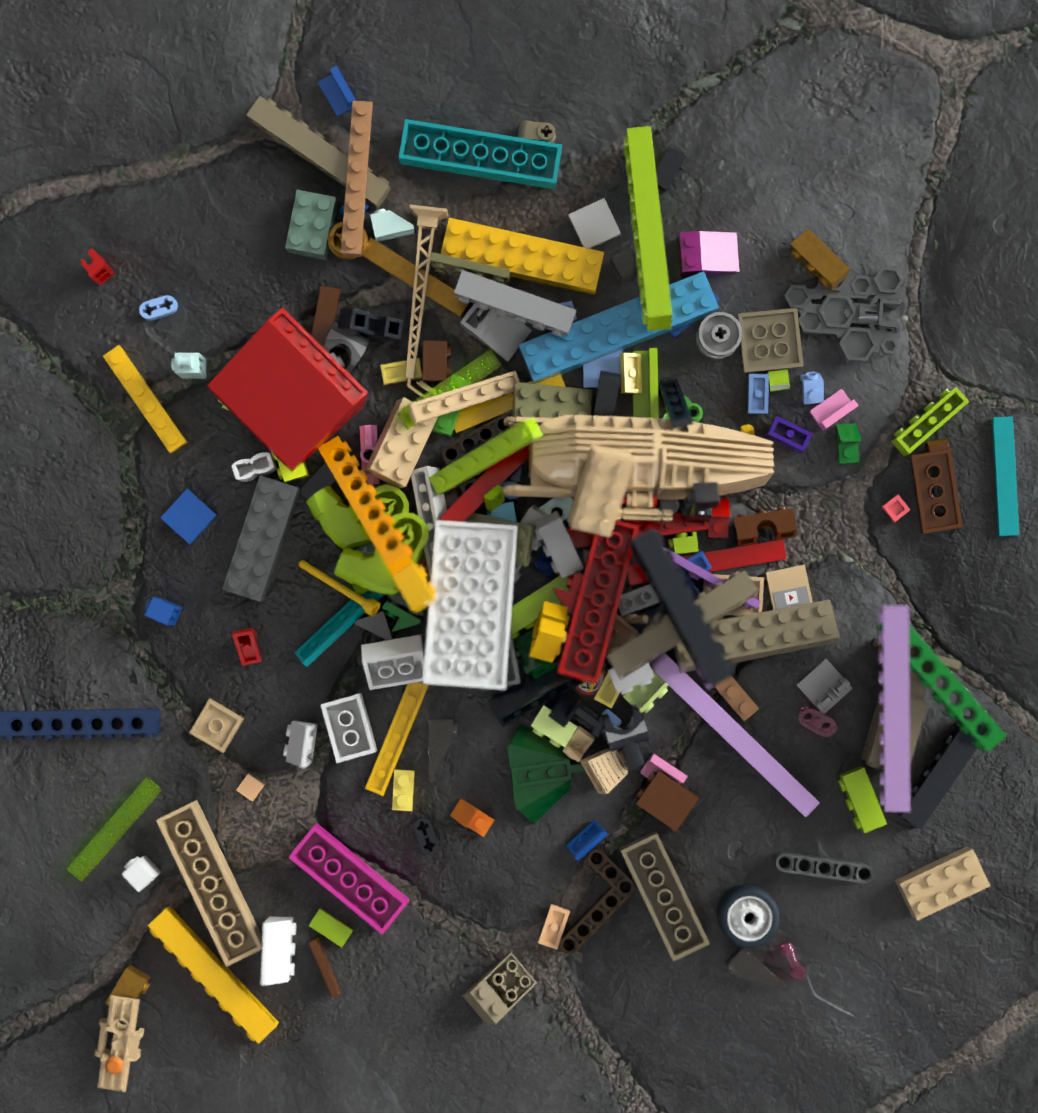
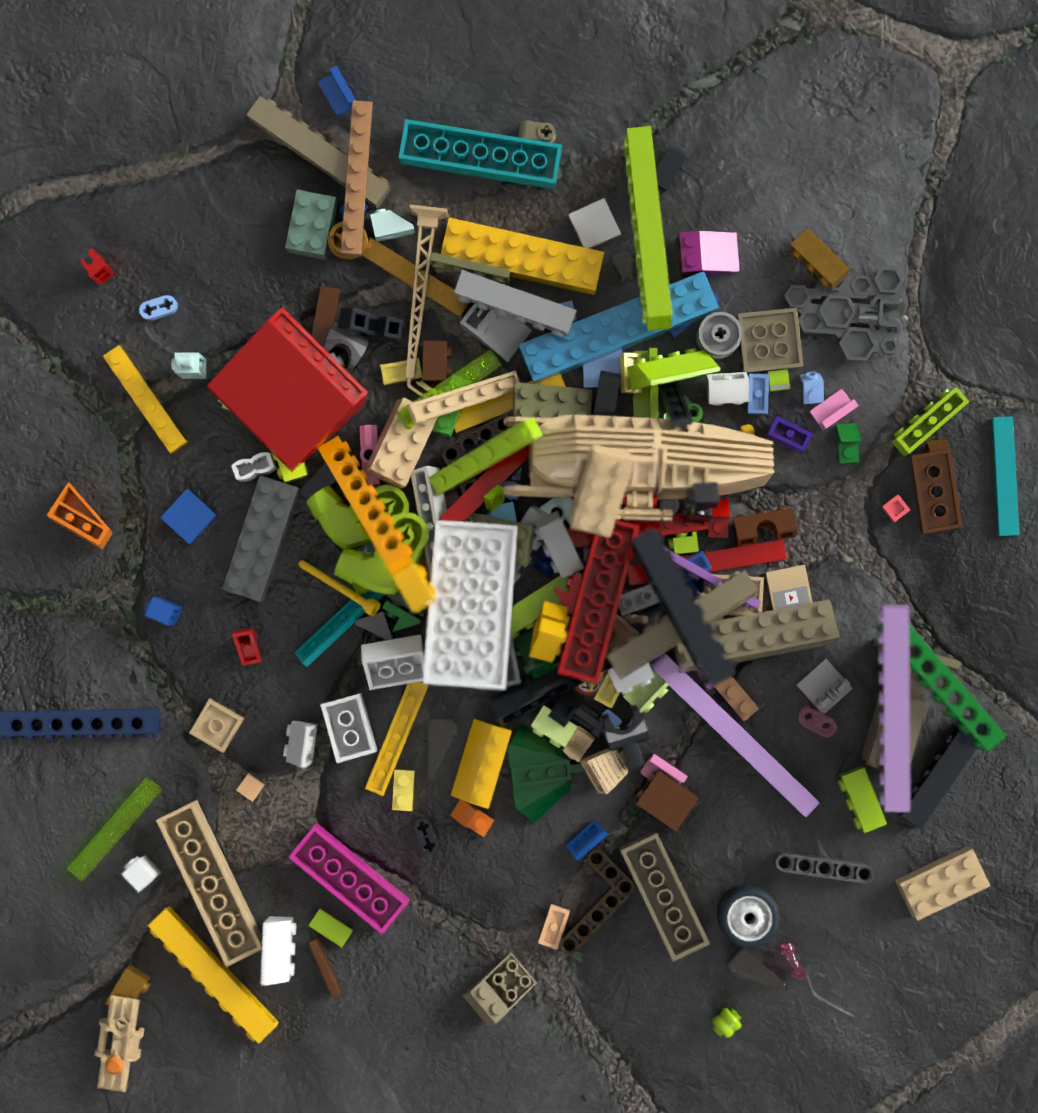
none -> orange wedge [47,482,113,550]
none -> yellow slope [451,719,512,809]
none -> lime slope [627,348,720,390]
none -> white brick [707,372,749,406]
none -> lime piece [712,1008,742,1038]

